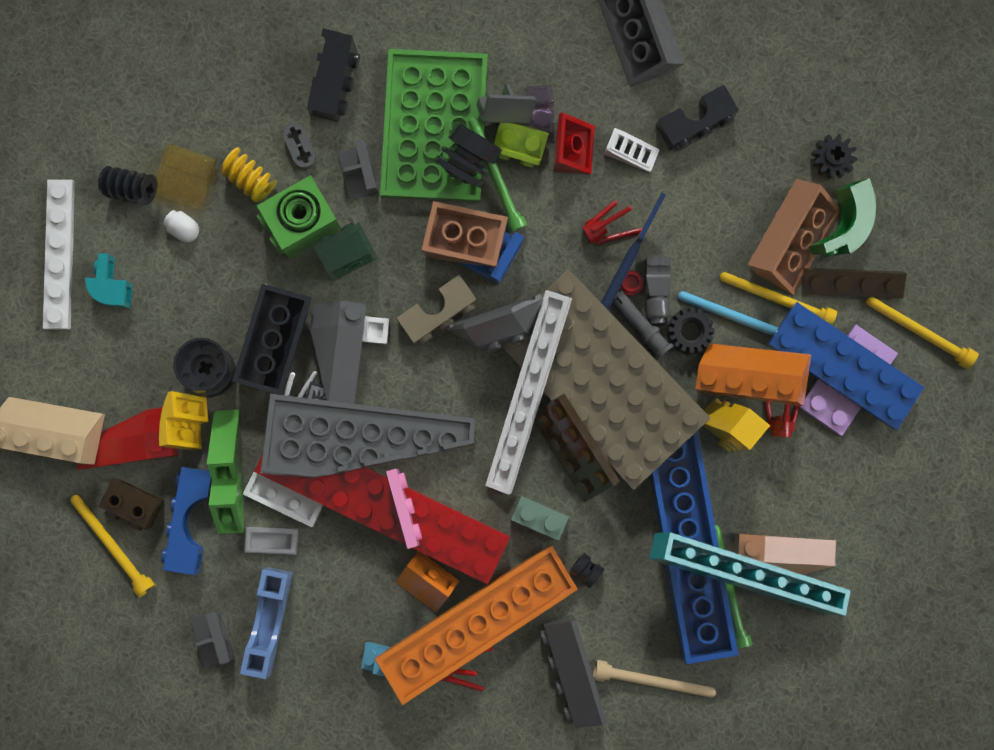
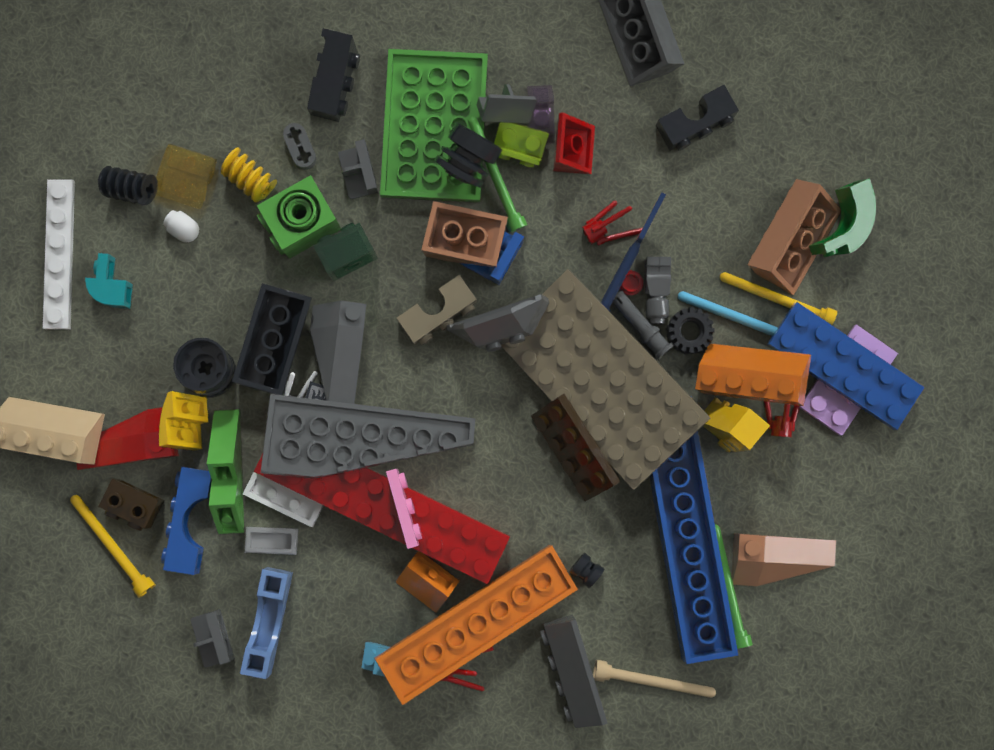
white plate [362,316,390,345] -> none
white plate [485,290,572,494] -> none
sand green brick [511,496,569,541] -> none
white slope [604,128,660,173] -> none
teal brick [649,532,851,616] -> none
dark brown plate [801,268,907,298] -> none
black gear [811,134,858,180] -> none
yellow piece [866,297,979,370] -> none

